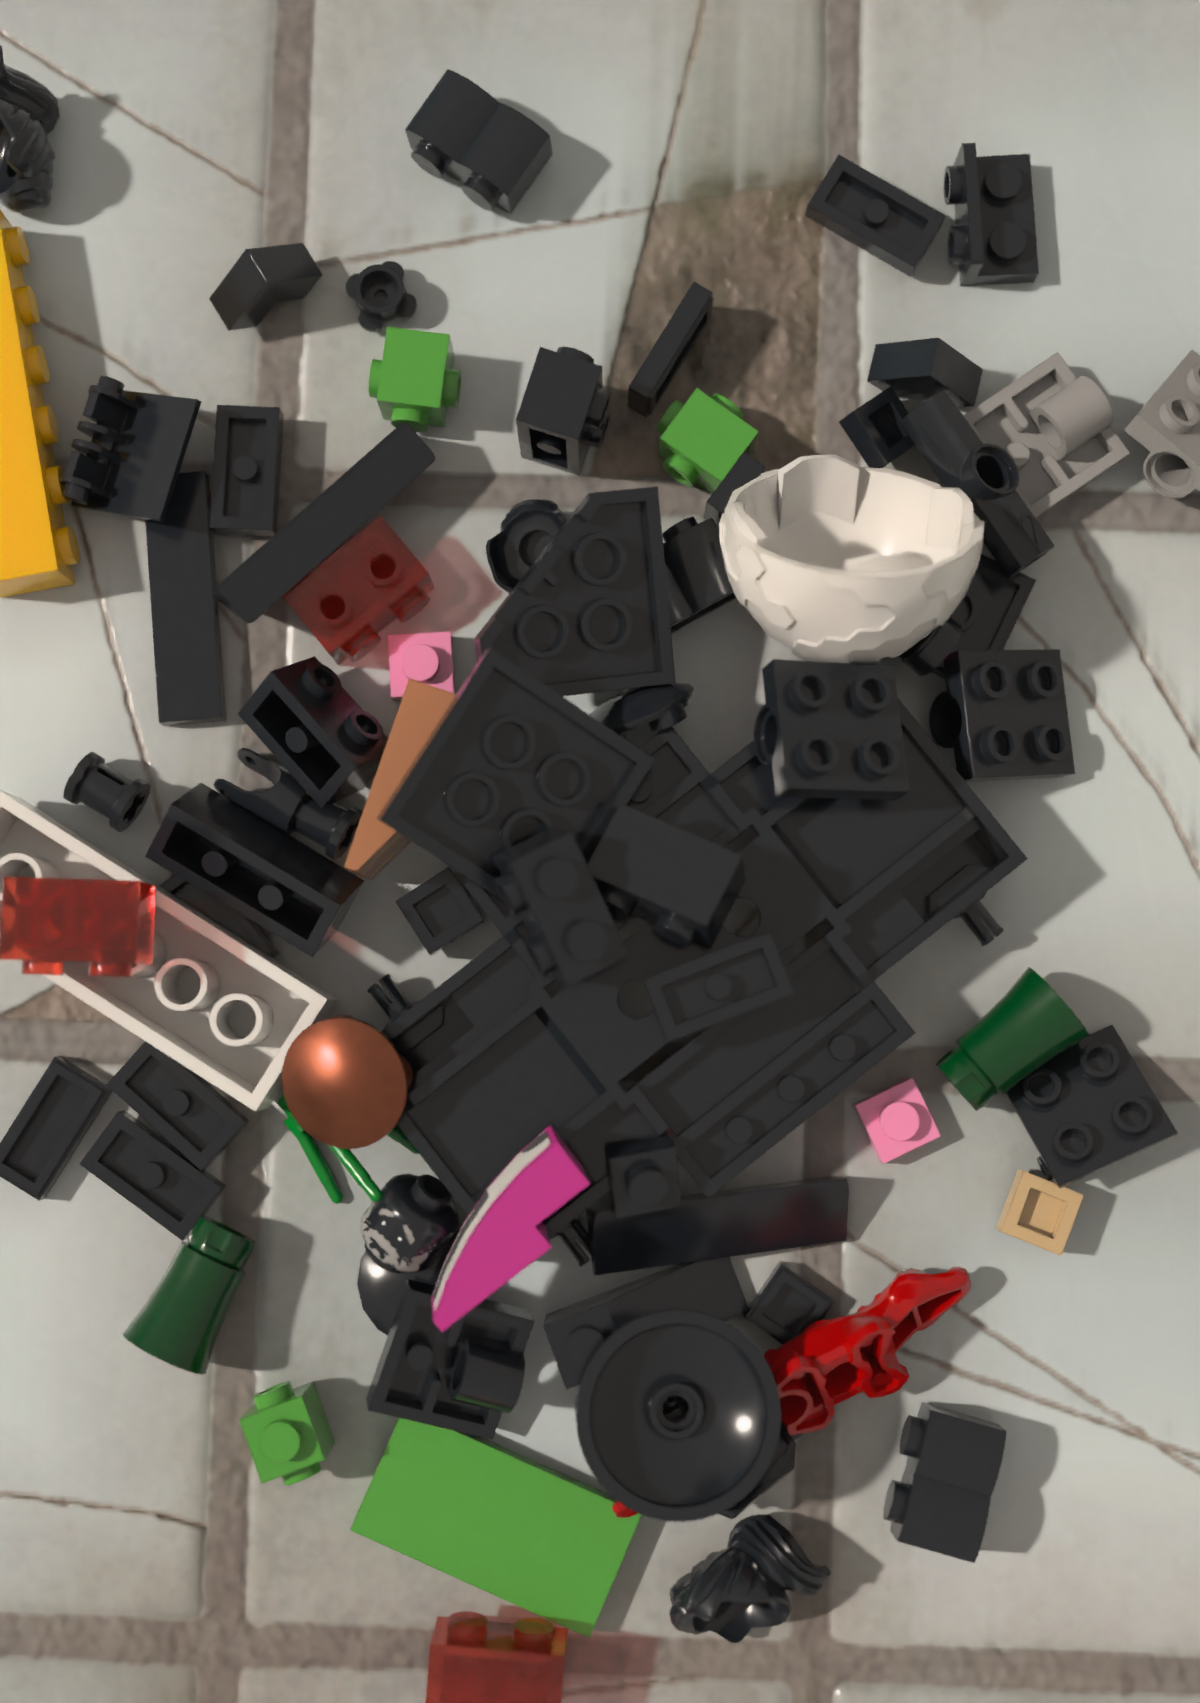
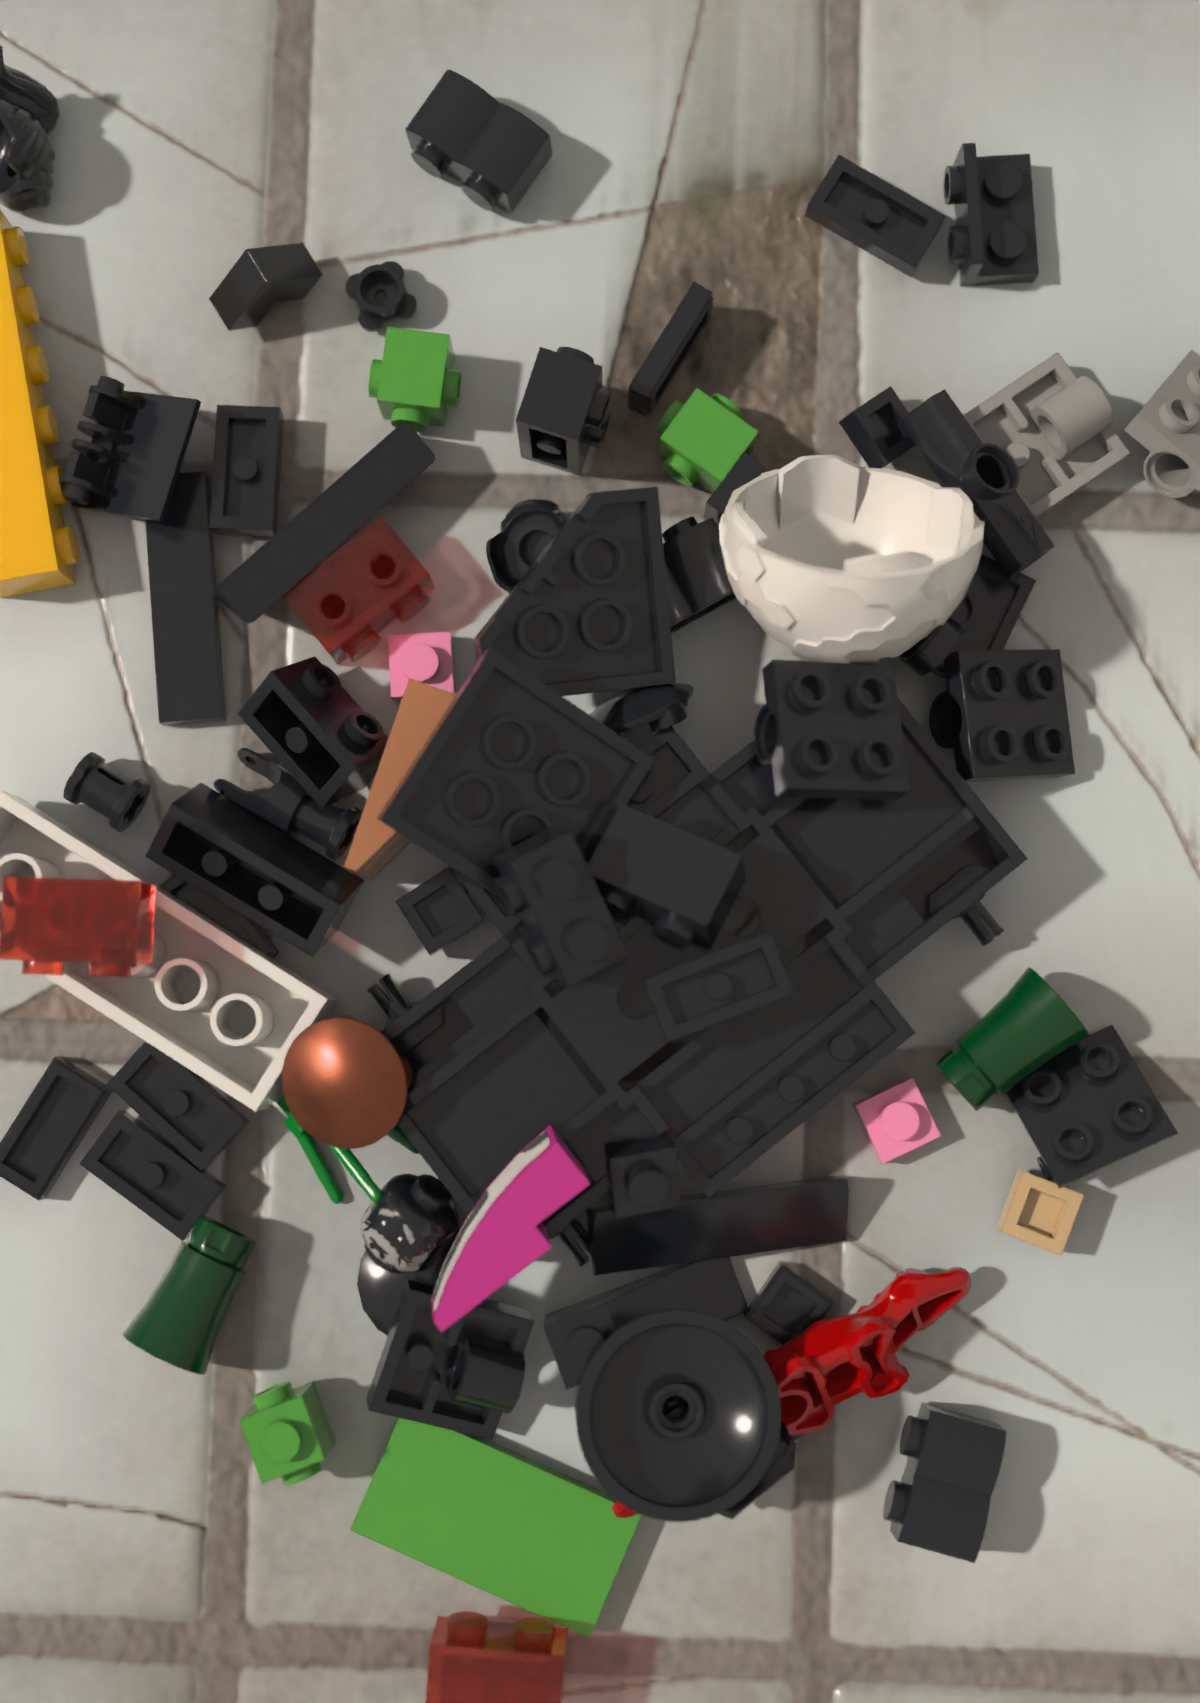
black hair [669,1514,832,1643] -> none
black piece [867,338,983,407] -> none

